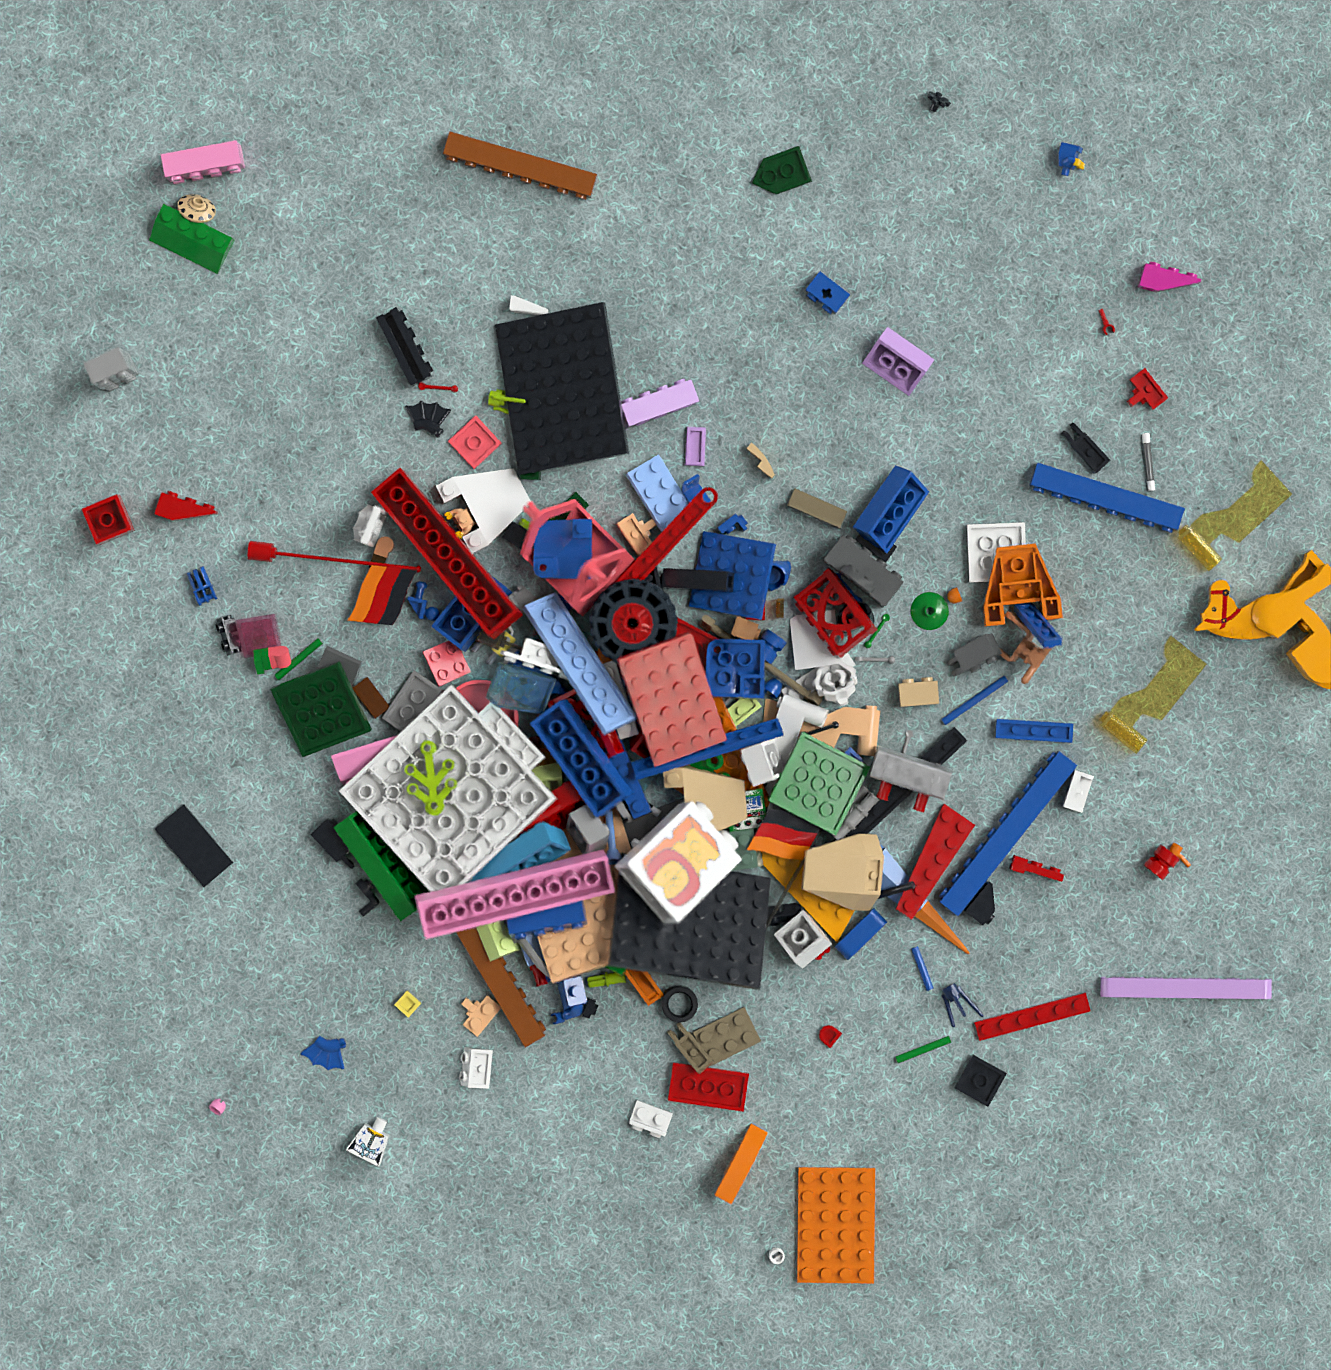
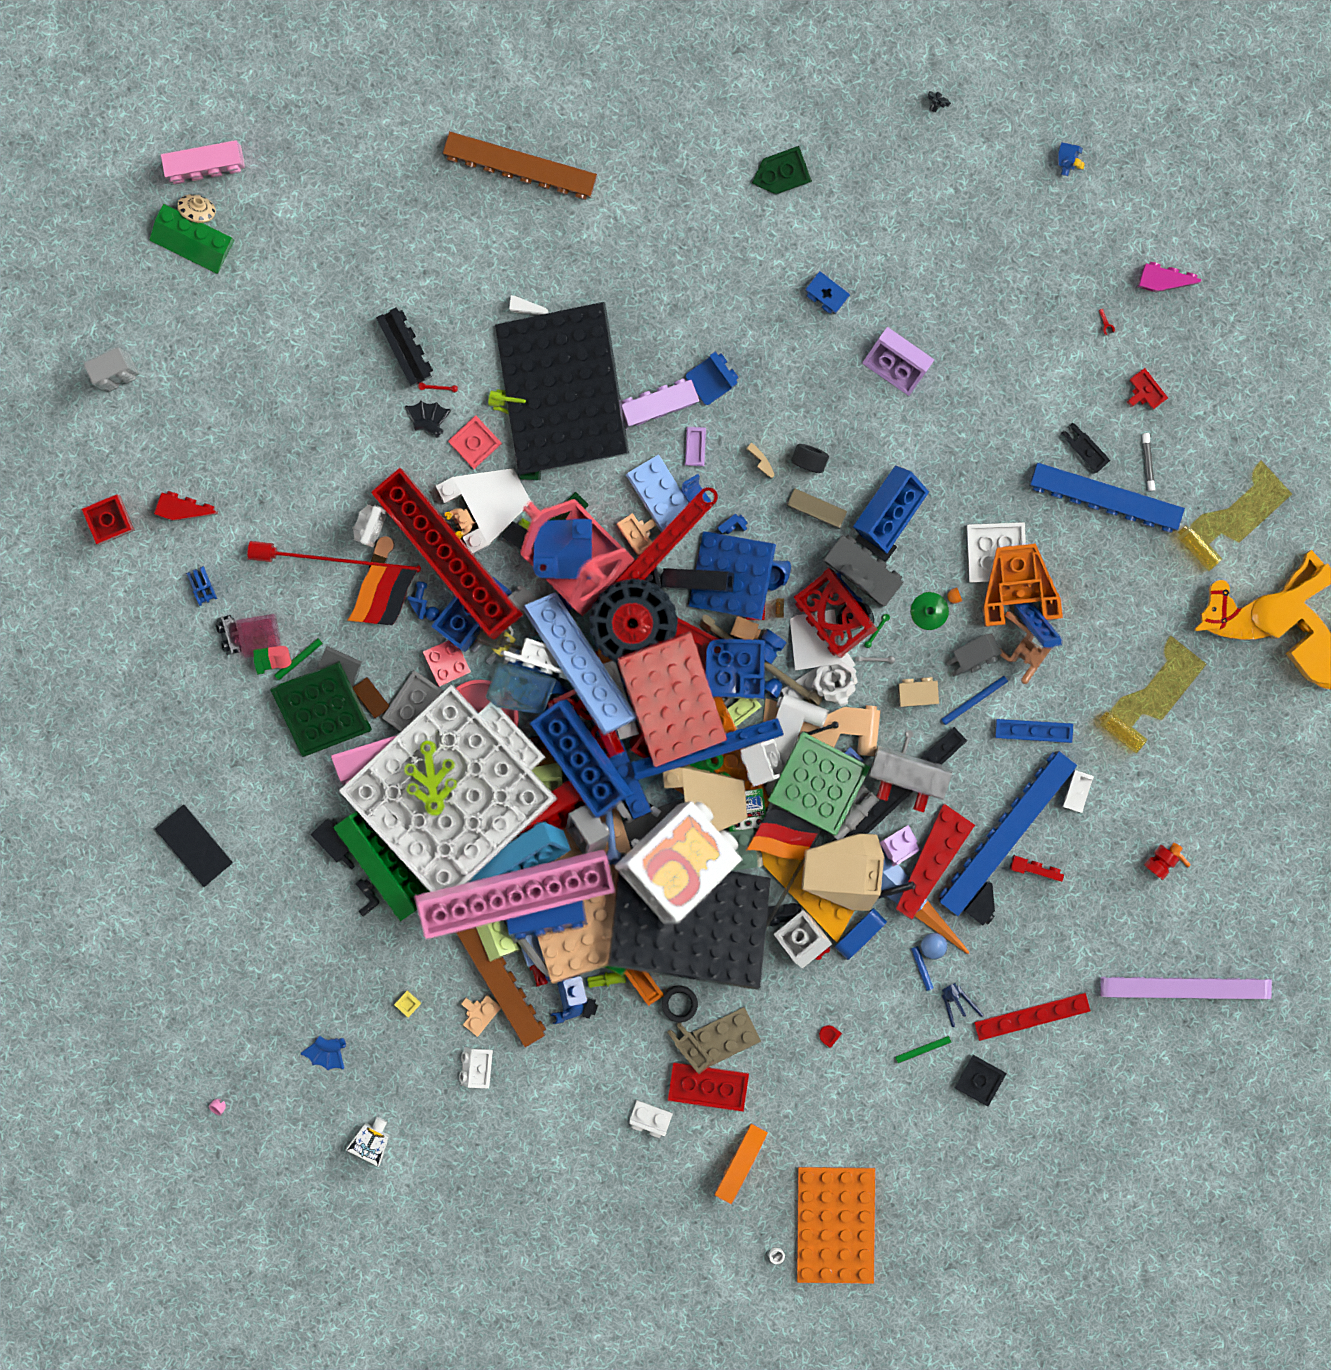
none -> blue bracket [686,351,739,405]
none -> black tyre [791,444,829,473]
none -> plate [879,825,922,867]
none -> medium blue piece [921,933,947,960]

